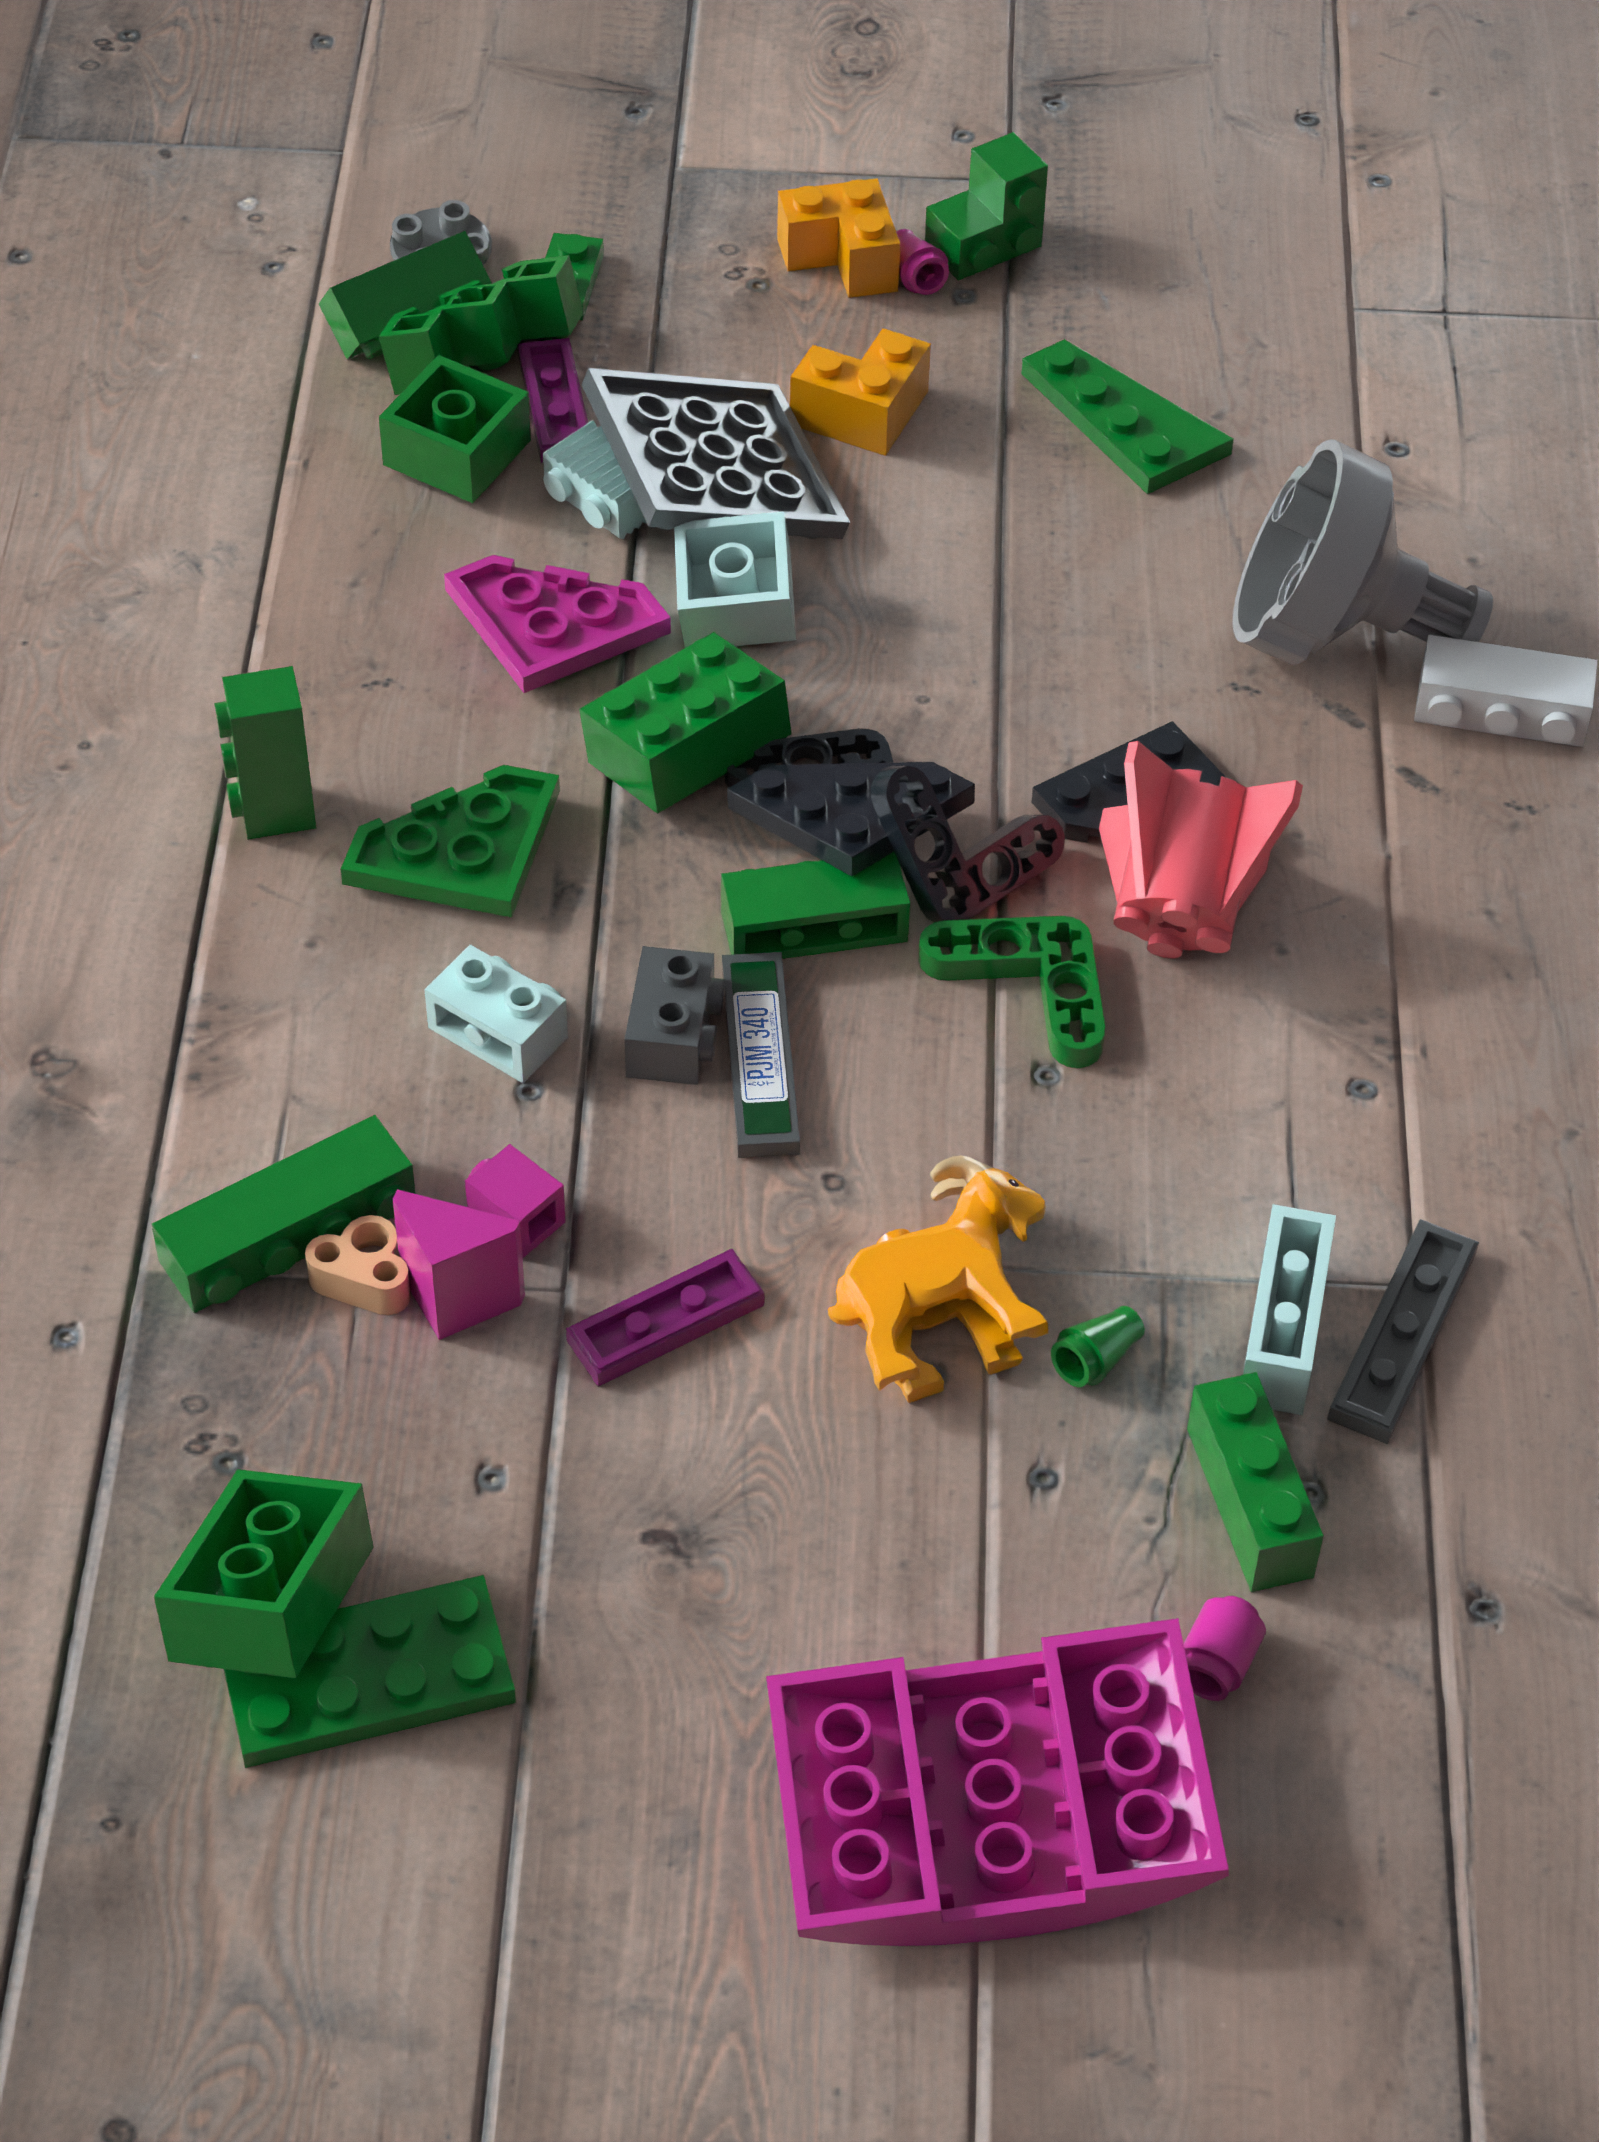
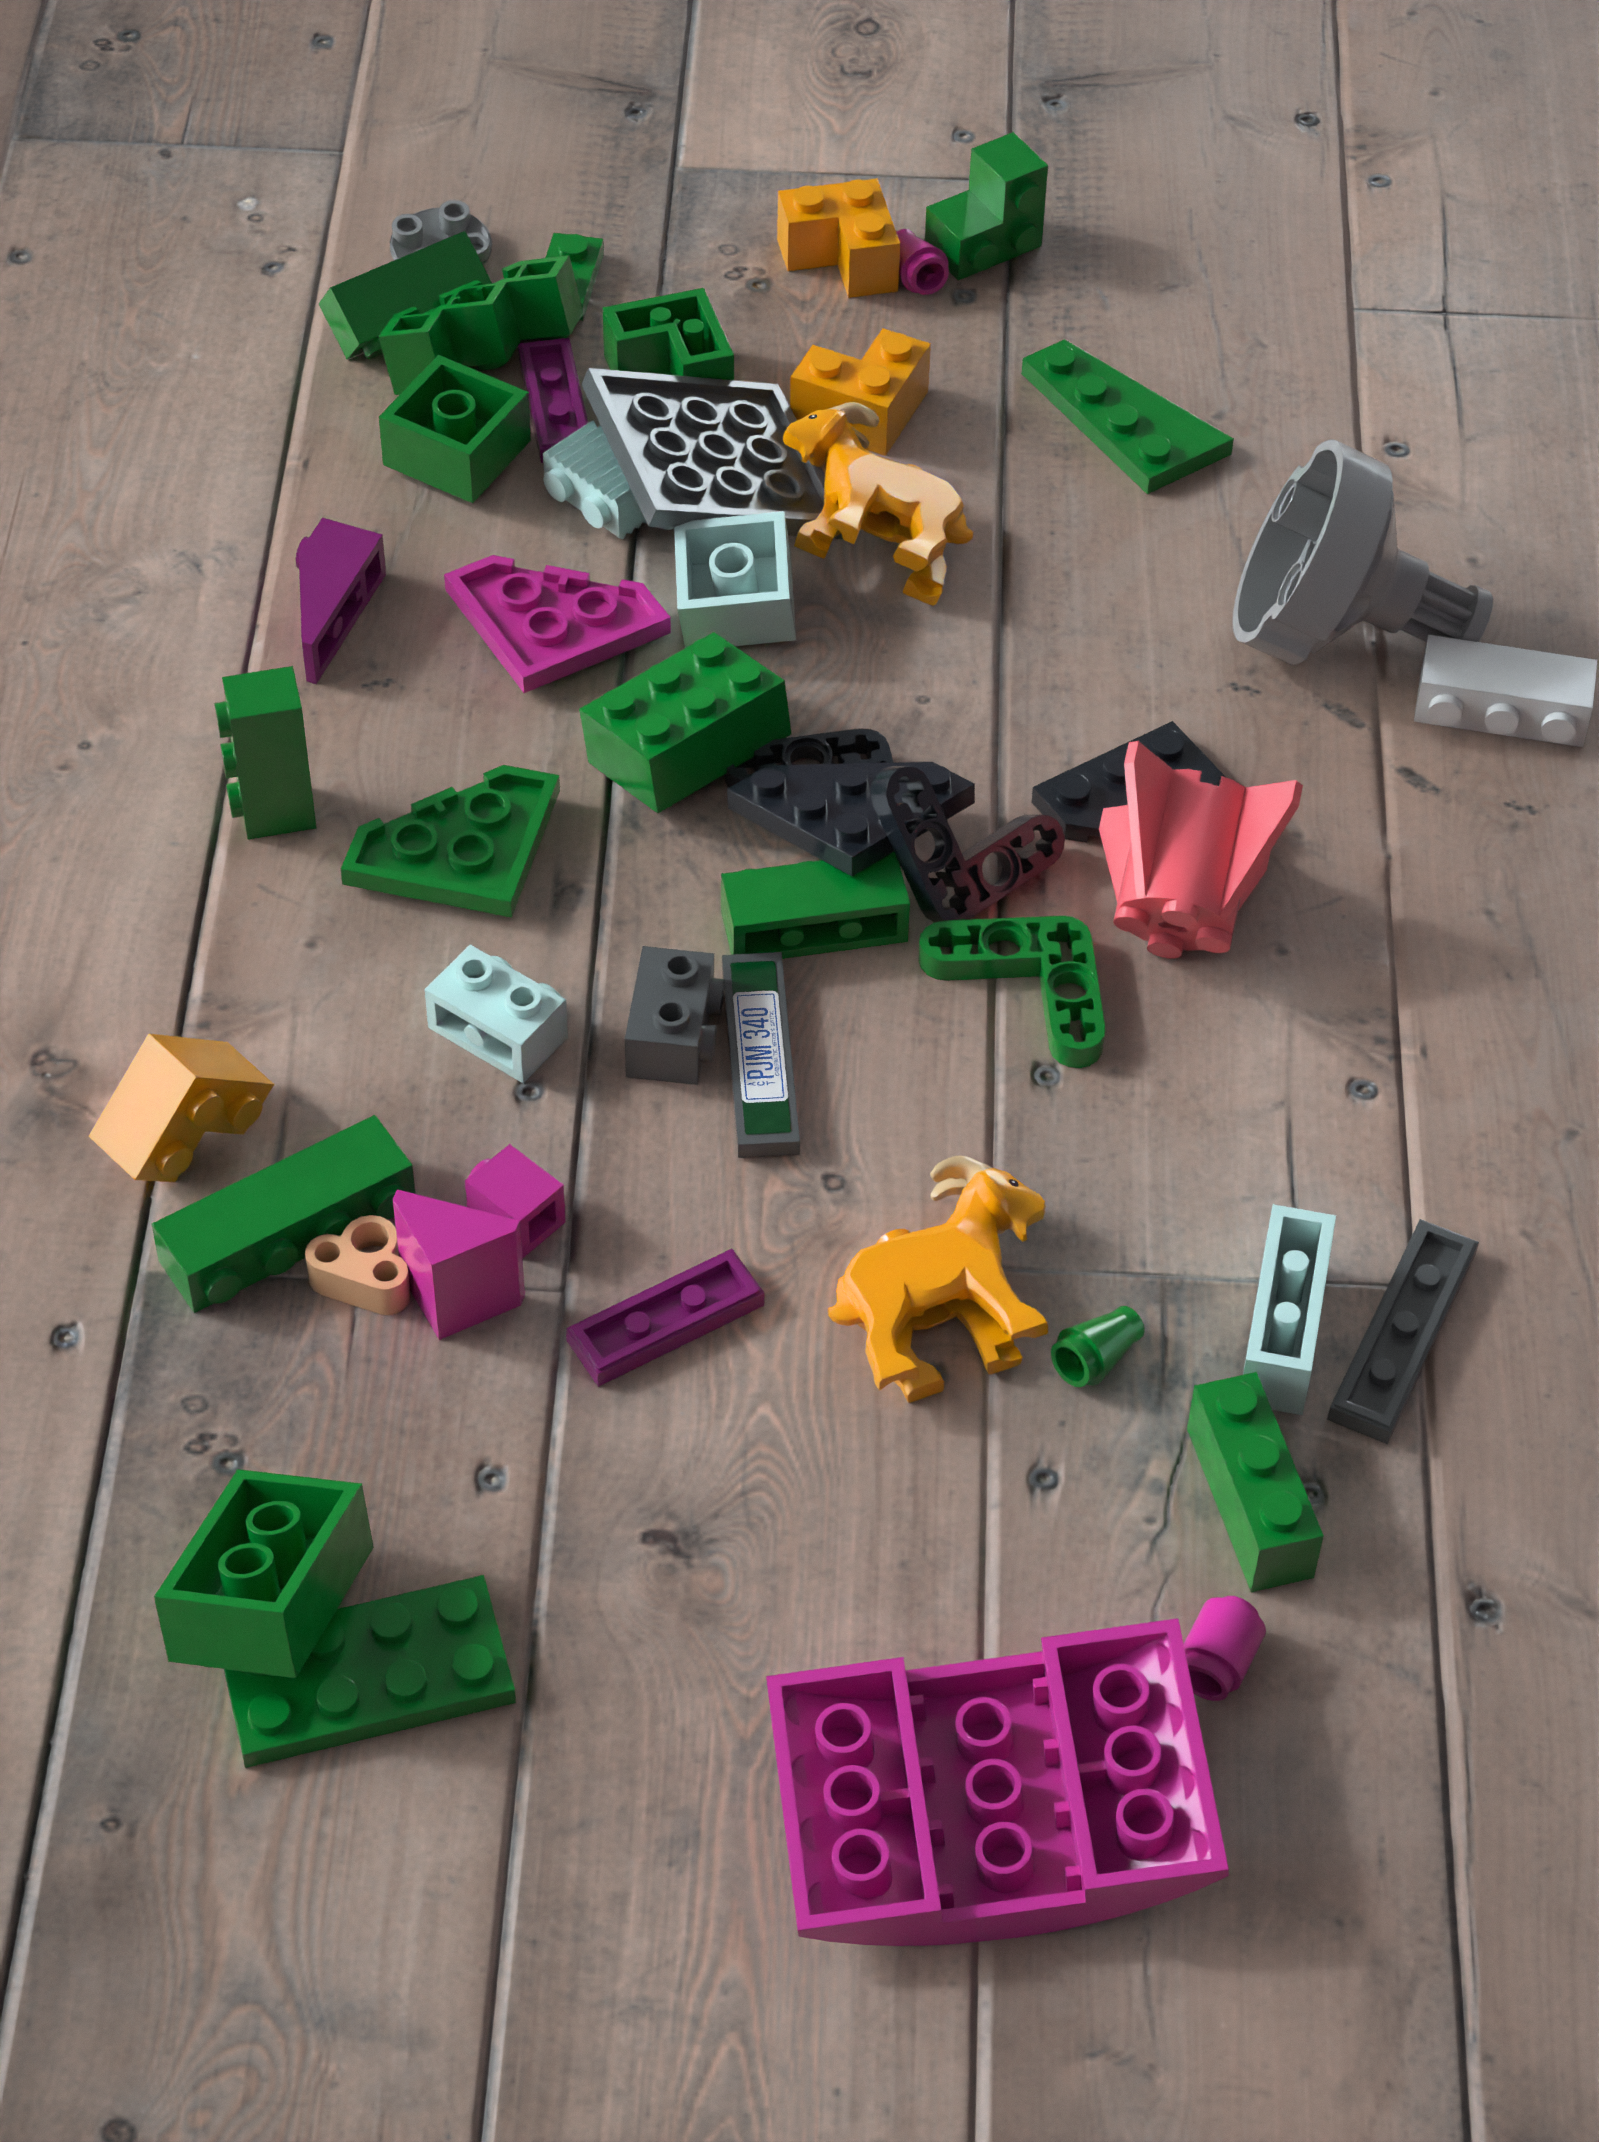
none -> light orange brick [89,1033,274,1182]
none -> magenta slope [296,518,386,684]
none -> green brick [602,288,734,380]
none -> light orange animal [783,402,974,606]

